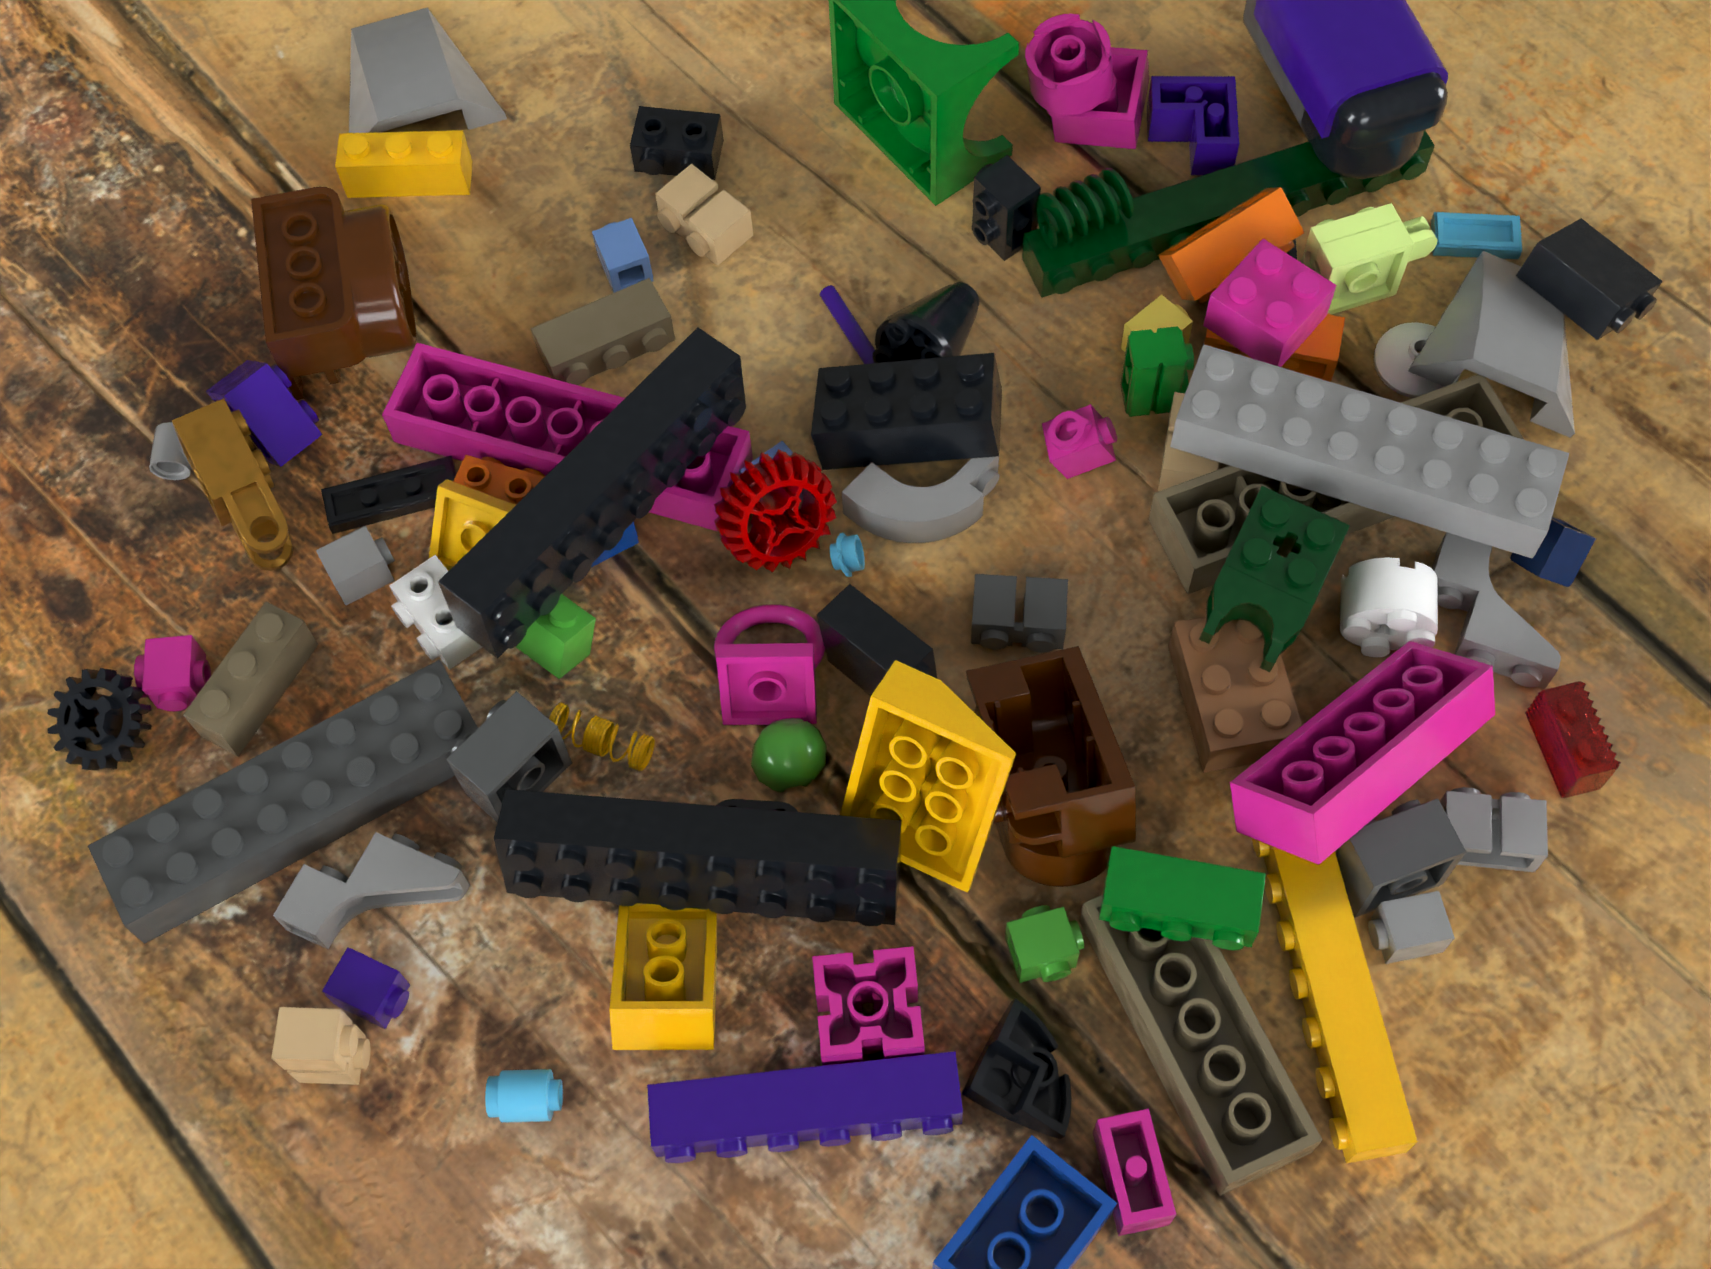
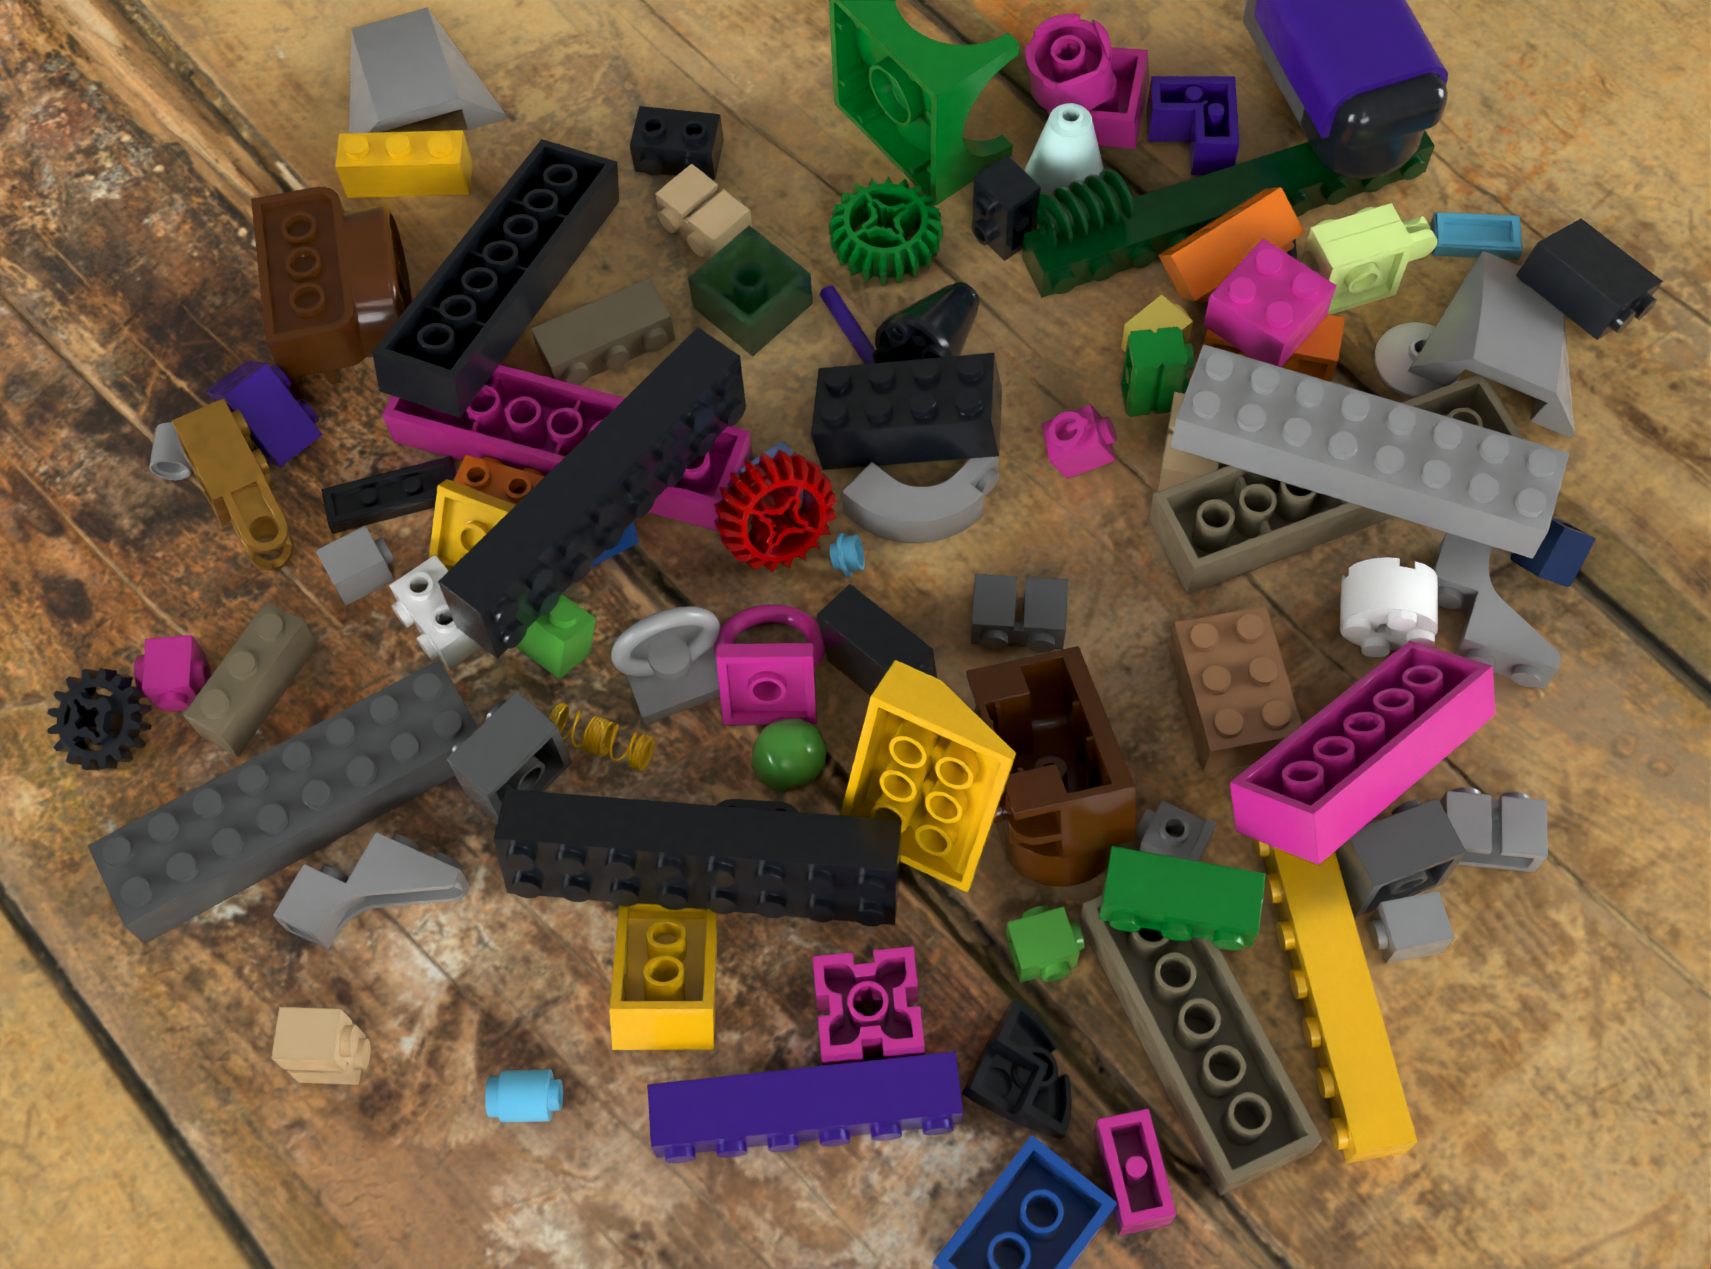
dark purple brick [322,947,410,1029] -> none
medium blue brick [592,218,654,293] -> none
dark green brick [1199,486,1350,672] -> none
clear red brick [1525,681,1621,798] -> none
none -> black brick [372,139,619,418]
none -> light grey tile [611,606,720,725]
none -> clear green brick [688,225,813,356]
none -> green gear [829,176,943,286]
none -> light aqua cone [1024,103,1104,194]
none -> light grey brick [1136,800,1217,862]

